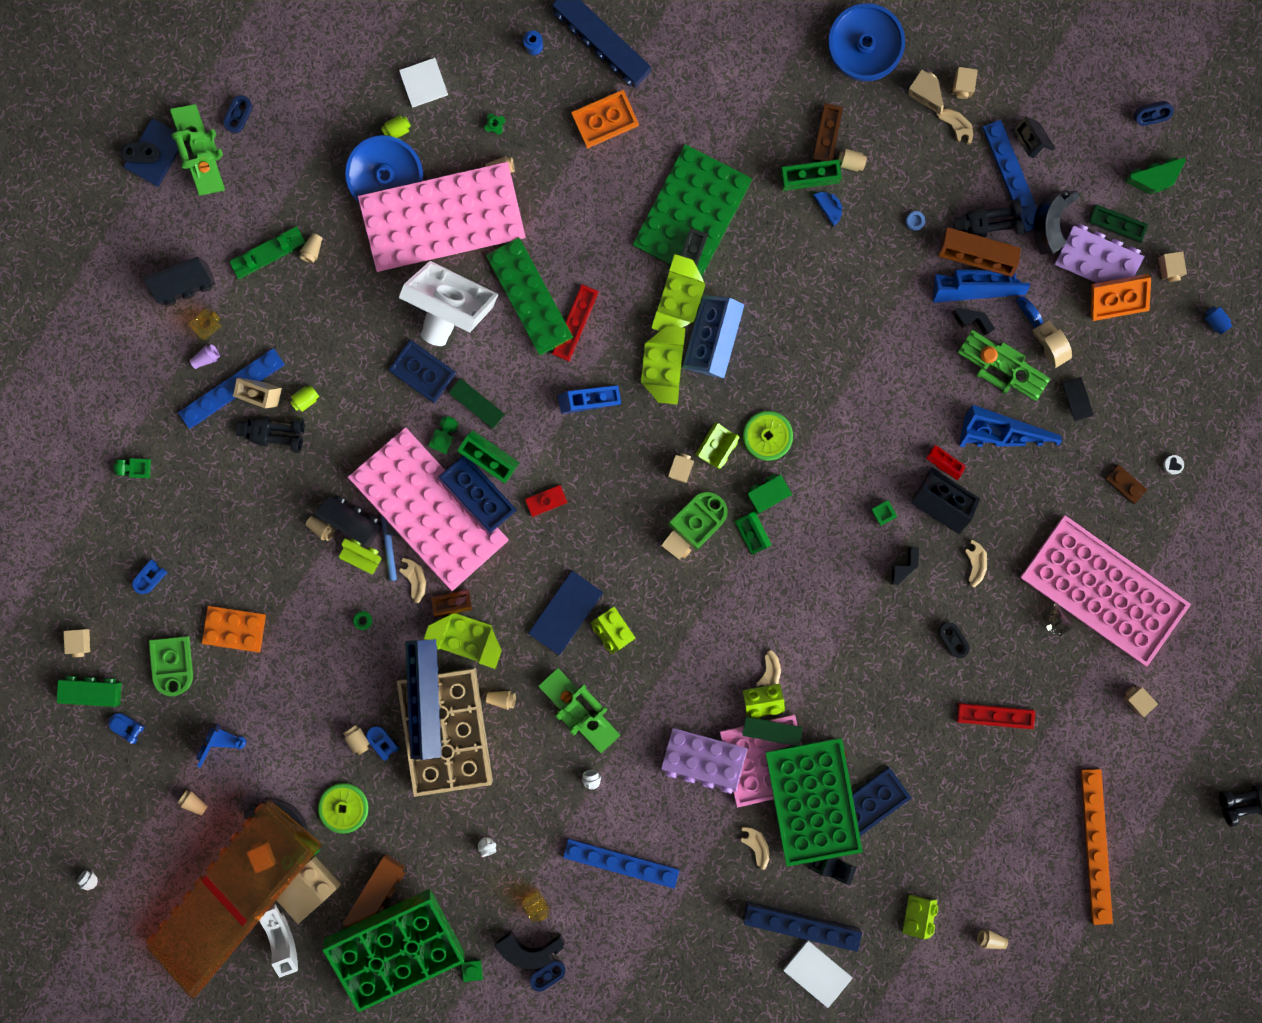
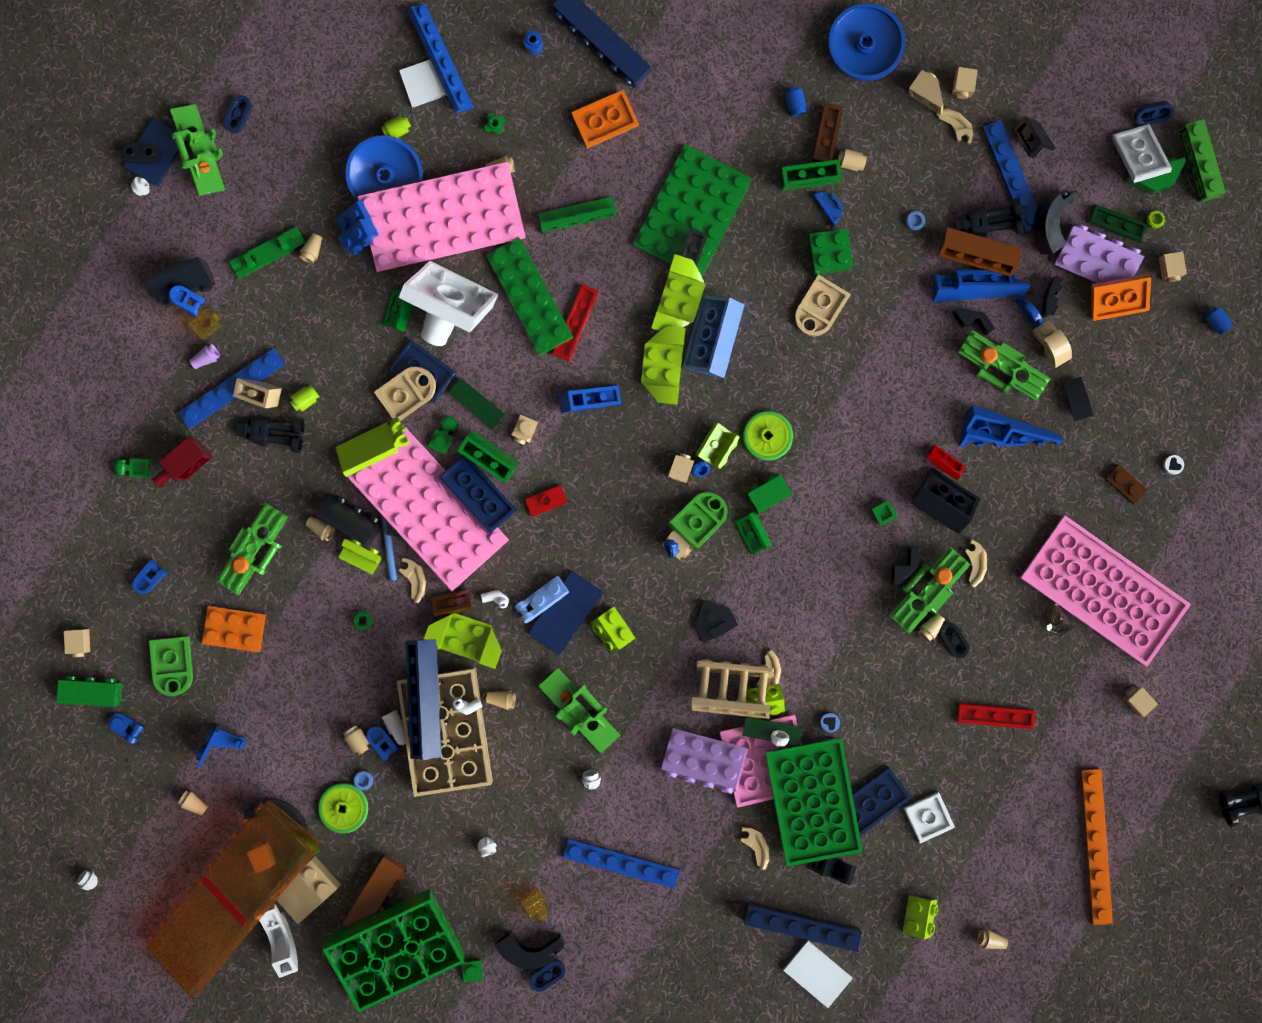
none -> white plate [131,177,149,196]
none -> dark red brick [152,437,213,488]
none -> blue plate [168,285,205,317]
none -> bright green piece [216,503,288,595]
none -> blue plate [335,200,379,255]
none -> lime tile [336,417,410,477]
none -> medium blue tile [353,770,374,790]
none -> tan tile [374,367,436,421]
none -> white hinge [381,710,406,746]
none -> green slope [383,289,412,332]
none -> blue plate [407,5,473,113]
none -> white arm [452,698,483,715]
none -> white arm [481,590,509,608]
none -> tan bracket [511,415,538,445]
none -> light blue plate [515,576,569,623]
none -> green fence [538,197,617,233]
none -> blue piece [664,539,680,558]
none -> blue piece [692,460,711,477]
none -> tan fence [692,659,774,719]
none -> black plate [695,600,738,643]
none -> white piece [771,730,789,747]
none -> blue brick [784,86,807,117]
none -> tan tile [795,274,851,336]
none -> green brick [807,228,853,276]
none -> tile [820,713,840,733]
none -> bright green piece [889,547,971,634]
none -> white tile [903,792,955,843]
none -> tan cone [918,613,945,642]
none -> black slope [1042,275,1063,318]
none -> white tile [1112,124,1172,183]
none -> lime piece [1146,210,1165,229]
none -> bright green brick [1179,119,1226,202]

